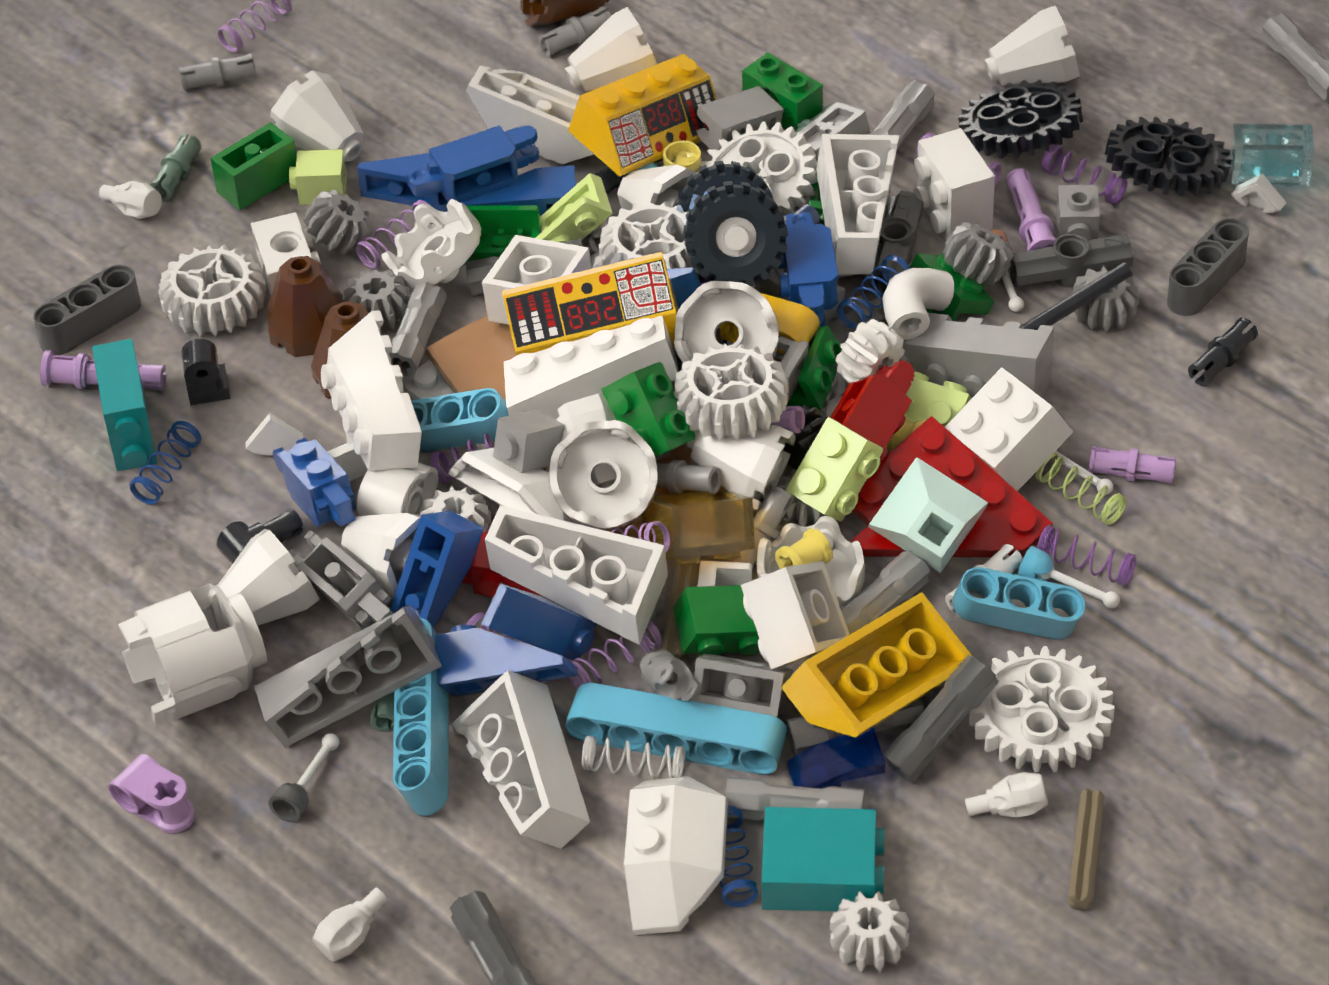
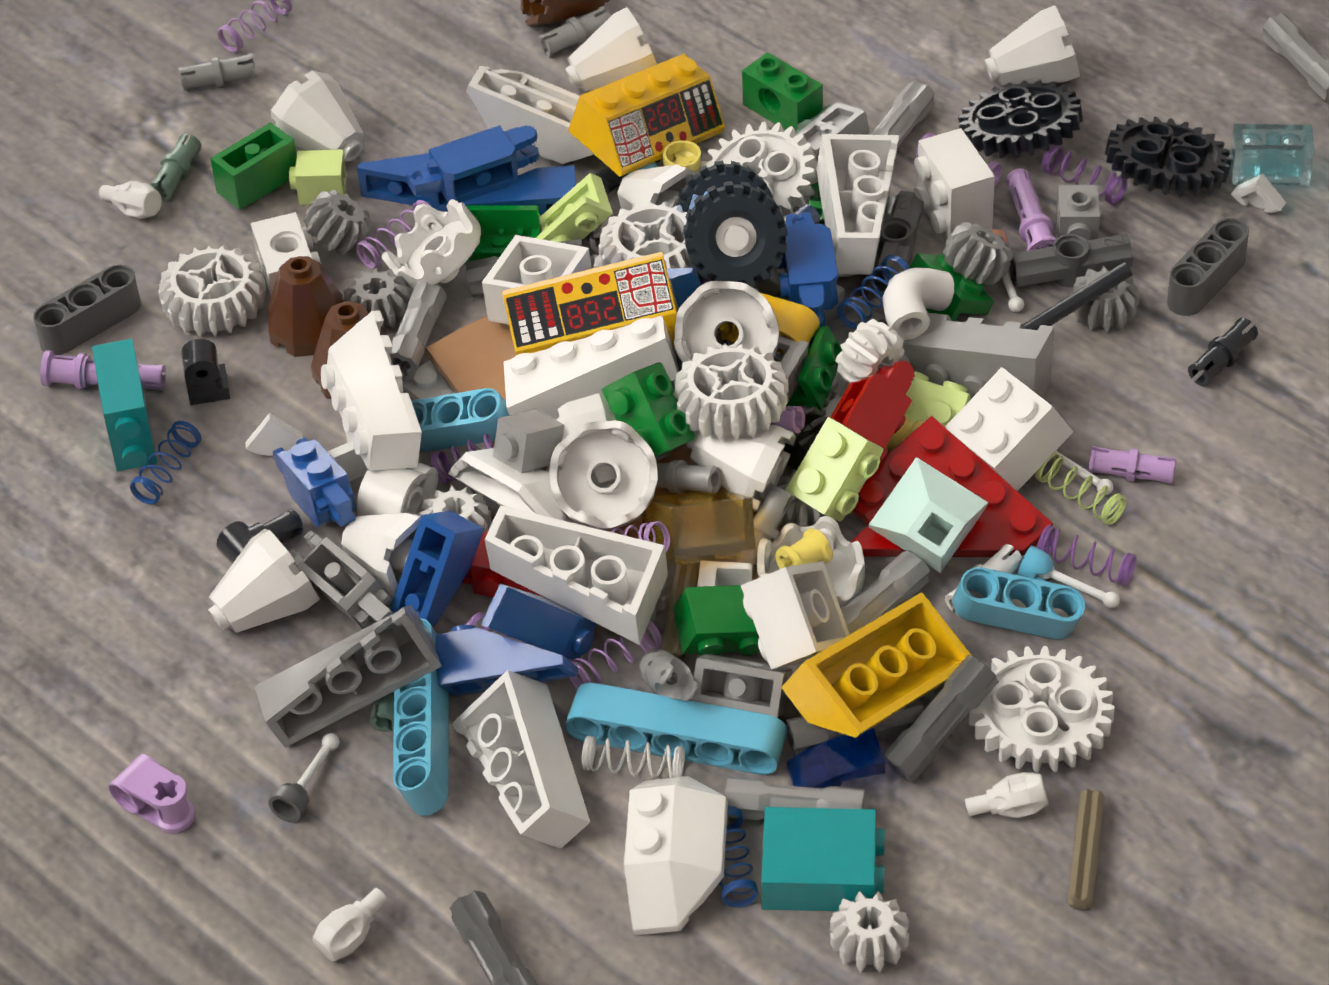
white piece [118,583,267,725] -> none
light grey hinge [697,86,783,151] -> none

